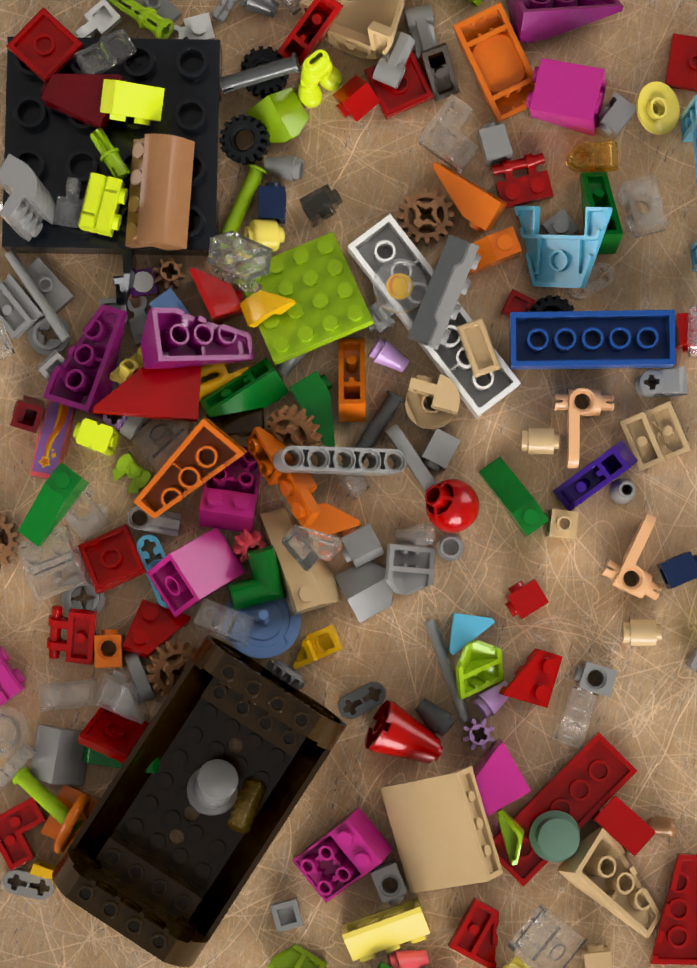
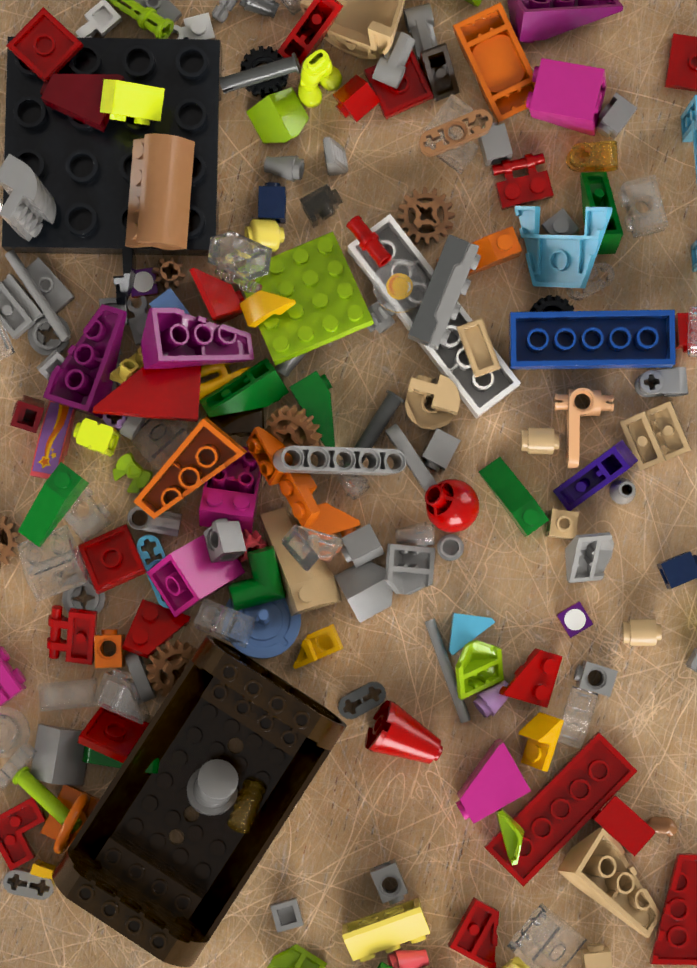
clear plate [53,177,84,228] -> none
clear slope [74,28,137,74] -> none
neon yellow brick [78,172,128,237] -> none
lime axle [90,128,131,180] -> none
lime pin [218,164,268,244] -> none
black tyre [219,114,270,165] -> none
light grey gear [267,659,306,689] -> none
dark pink slope [292,807,393,902] -> none
orange slope [338,338,366,422] -> none
lavender cone [368,338,410,373] -> none
tan panel [380,766,503,893] -> none
dark grey cone [415,698,456,737] -> none
orange slope [432,162,507,233] -> none
lavender gear [462,717,495,750] -> none
red tile [500,289,536,316] -> none
red brick [505,579,549,619] -> none
sand green piece [529,810,580,862] -> none
light nougat piece [602,513,663,600] -> none
light yellow dish [636,81,680,135] -> none
none -> light grey brick [203,518,247,562]
none -> light grey slope [323,137,348,176]
none -> red pin [346,215,392,267]
none -> medium nougat beam [419,109,493,157]
none -> yellow slope [518,712,564,772]
none -> tile [556,601,593,638]
none -> light grey slope [565,532,614,583]

